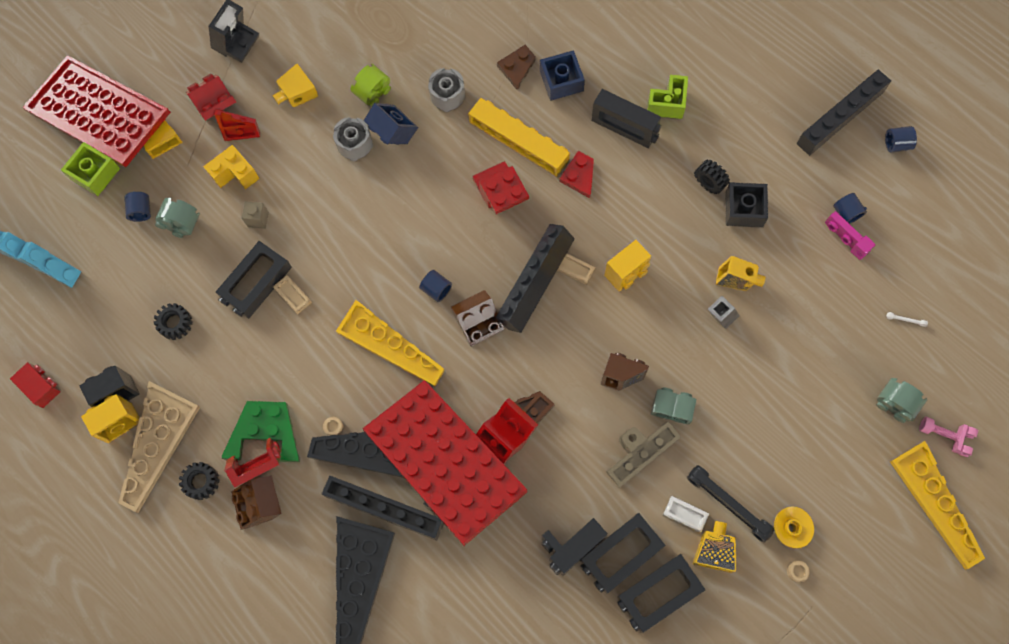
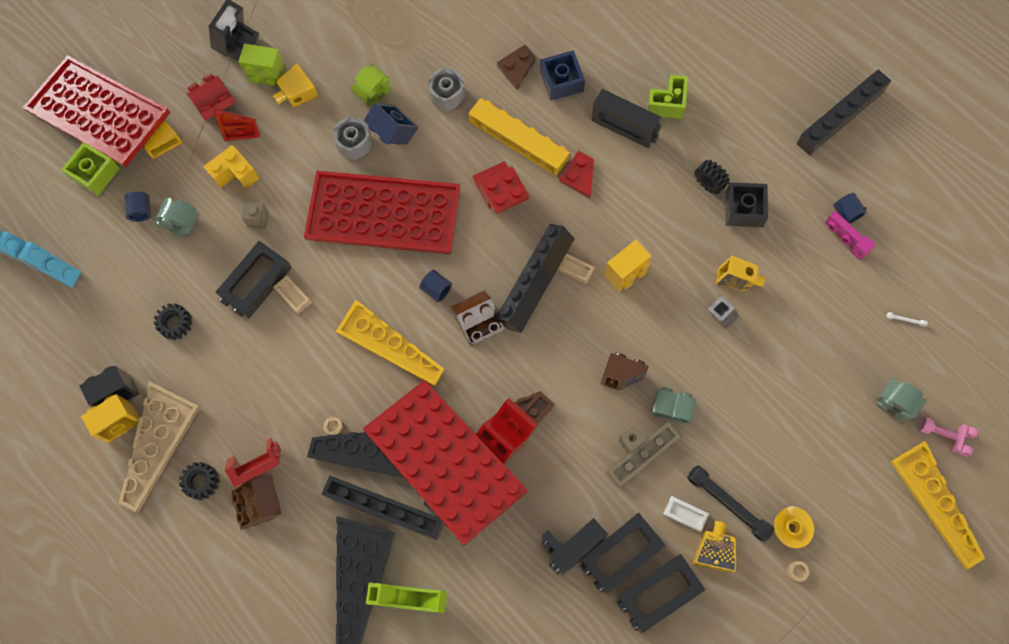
red brick [10,362,61,408] -> none
green wing [222,401,300,462] -> none
dark blue piece [885,126,917,153] -> none
none -> lime brick [238,44,287,87]
none -> red plate [304,170,461,255]
none -> lime arch [366,583,447,613]

